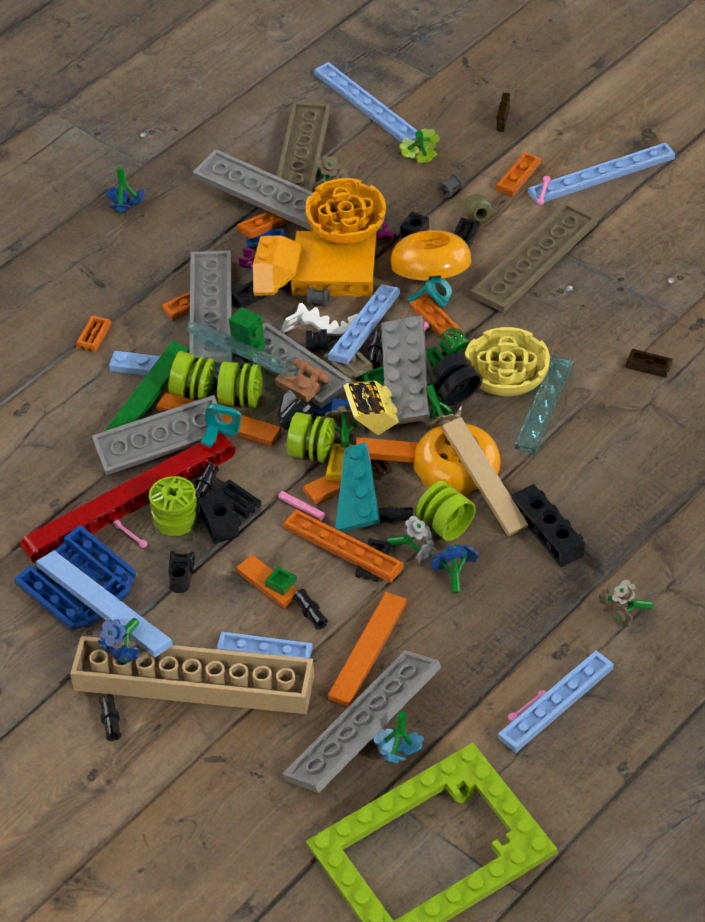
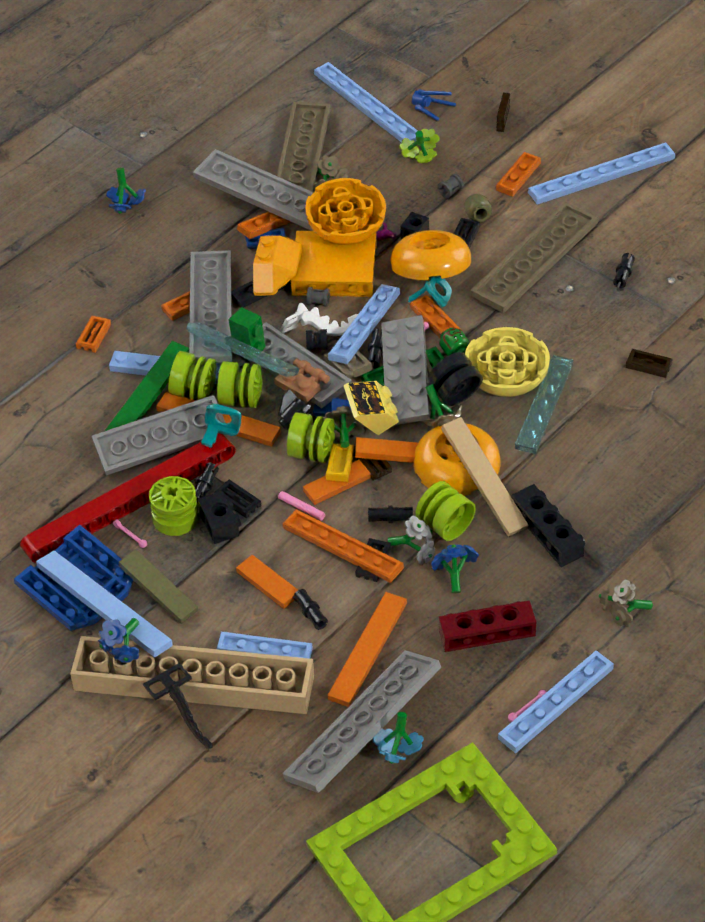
black pin [99,694,121,741] -> none
black piece [168,550,195,593] -> none
magenta piece [238,248,255,272] -> none
green tile [265,566,297,596] -> none
teal wing [335,442,380,532] -> none
bright pink hinge [536,176,551,206] -> none
none -> olive tile [119,549,198,624]
none -> black piece [143,663,213,750]
none -> blue plant [412,89,456,121]
none -> dark red brick [439,600,536,652]
none -> black pin [613,253,635,288]

